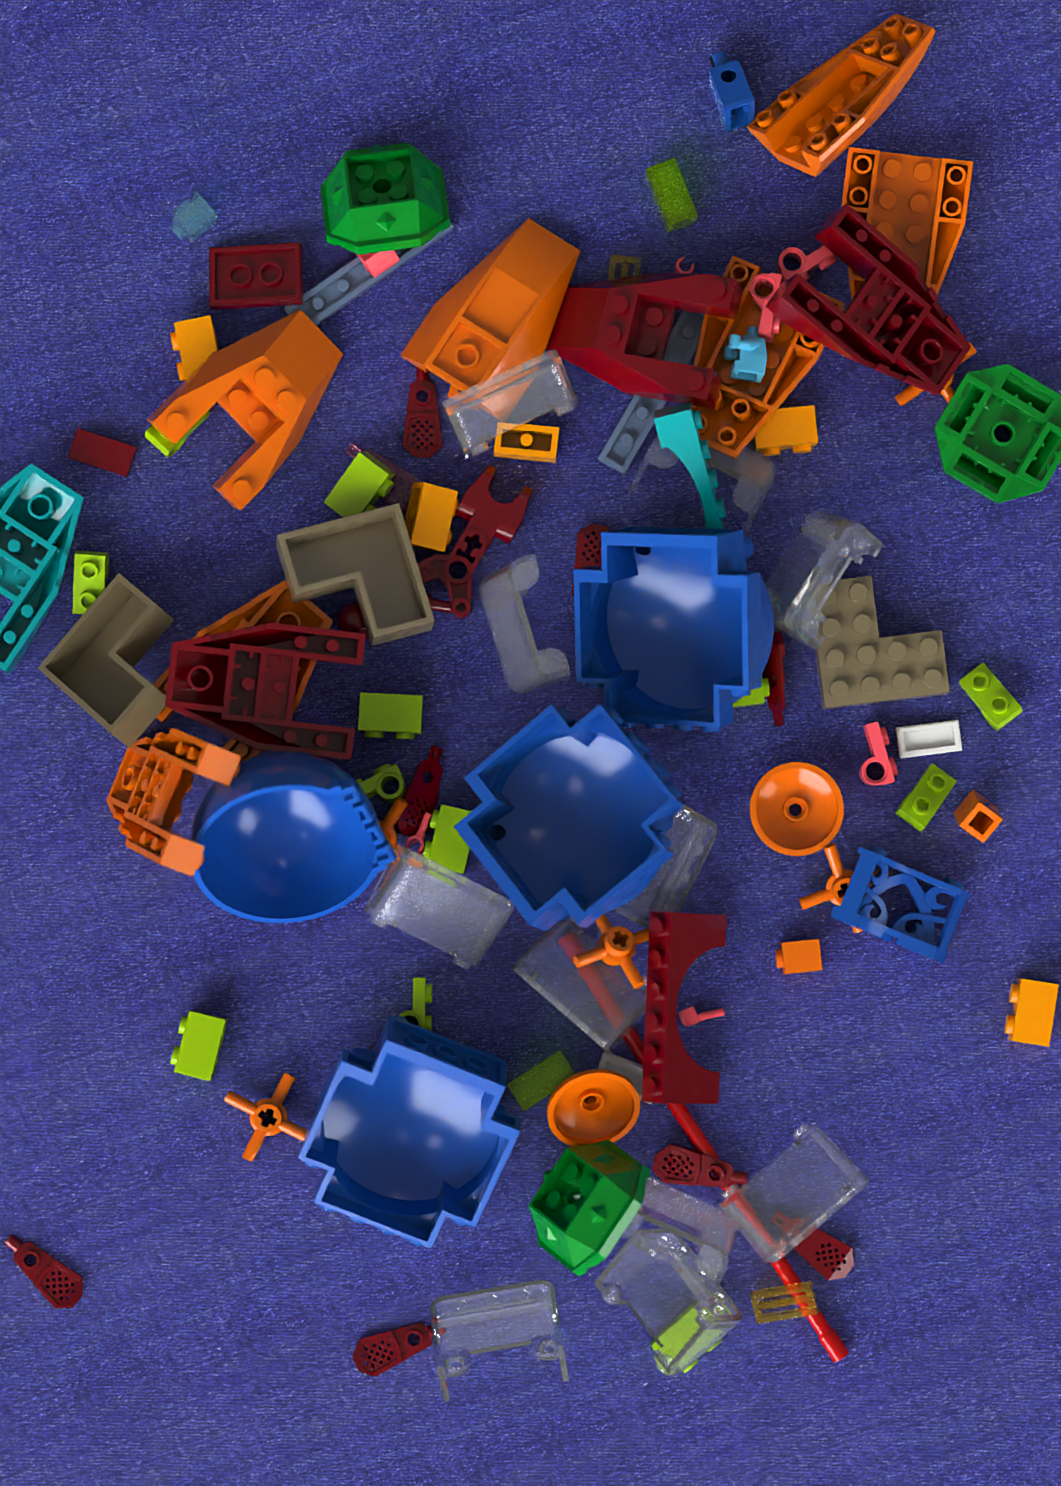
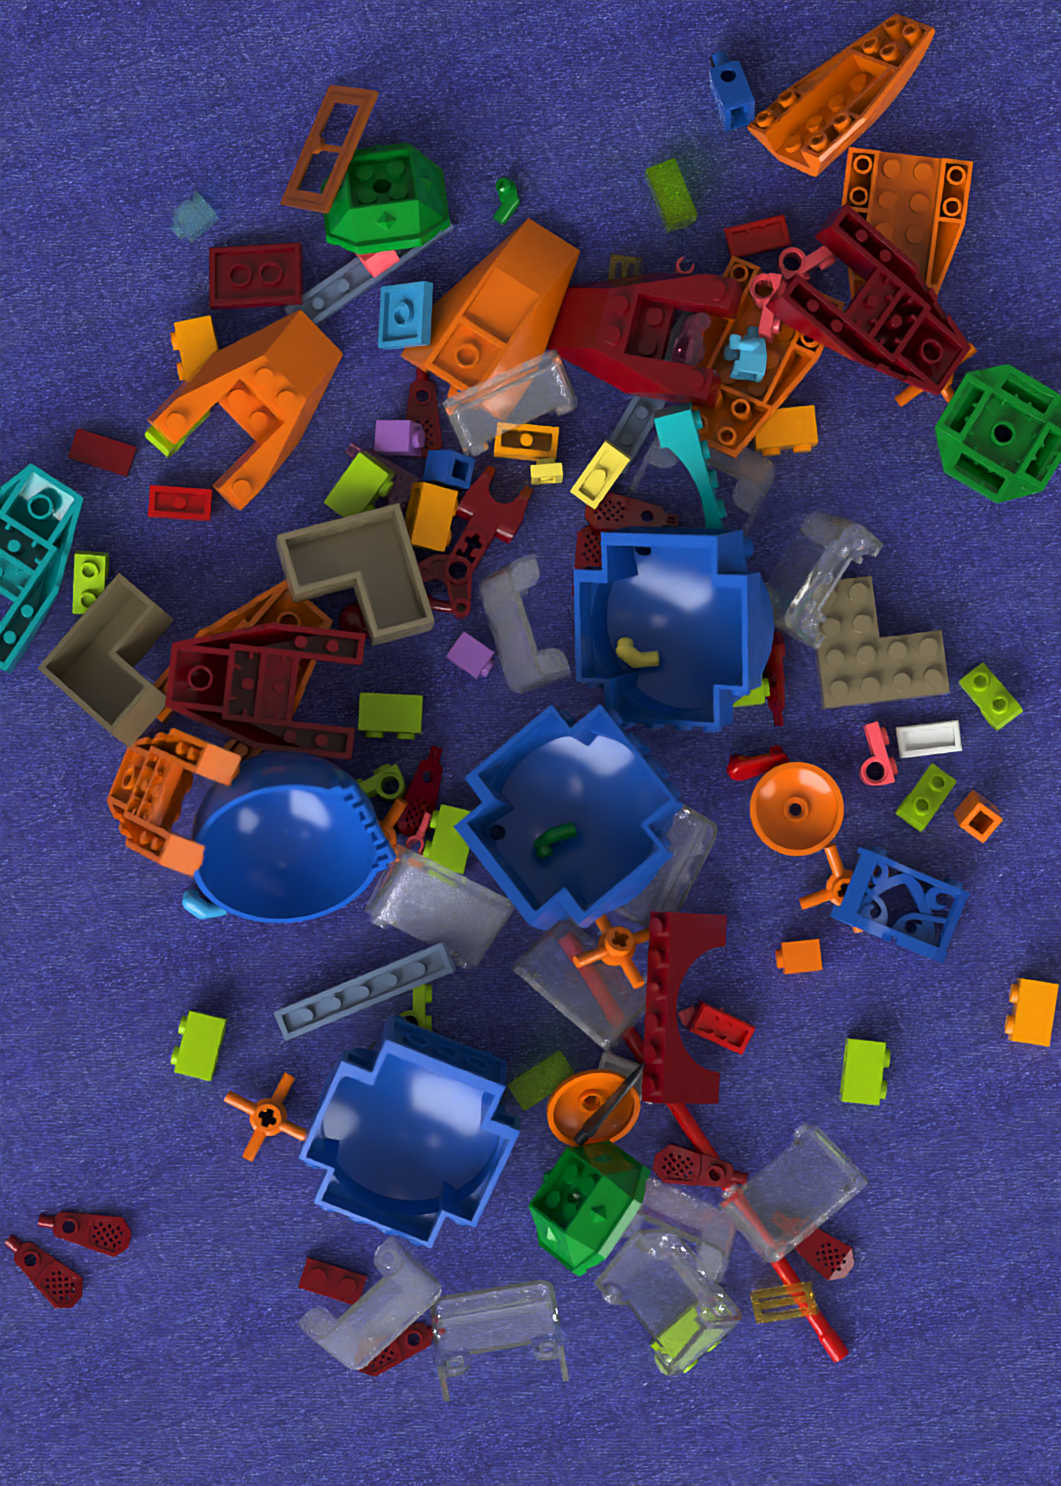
none -> dark red piece [38,1211,132,1257]
none -> red plate [148,485,213,522]
none -> dark azure arm [182,889,227,919]
none -> sand blue plate [274,941,457,1041]
none -> dark orange door [280,85,379,214]
none -> clear windscreen [297,1236,441,1370]
none -> dark red plate [298,1256,368,1307]
none -> medium lavender brick [374,420,425,456]
none -> dark azure plate [378,281,433,350]
none -> blue brick [422,450,475,489]
none -> medium lavender brick [446,631,496,680]
none -> green arm [492,177,520,226]
none -> light yellow plate [530,458,563,485]
none -> green arm [533,822,577,858]
none -> light yellow plate [570,440,632,509]
none -> black bar [573,1061,646,1146]
none -> dark red piece [584,492,679,530]
none -> light yellow arm [615,637,660,668]
none -> clear pink plate [670,312,711,366]
none -> red plate [686,1000,756,1055]
none -> red plate [723,214,791,260]
none -> red piece [726,745,789,781]
none -> lime brick [839,1038,891,1106]

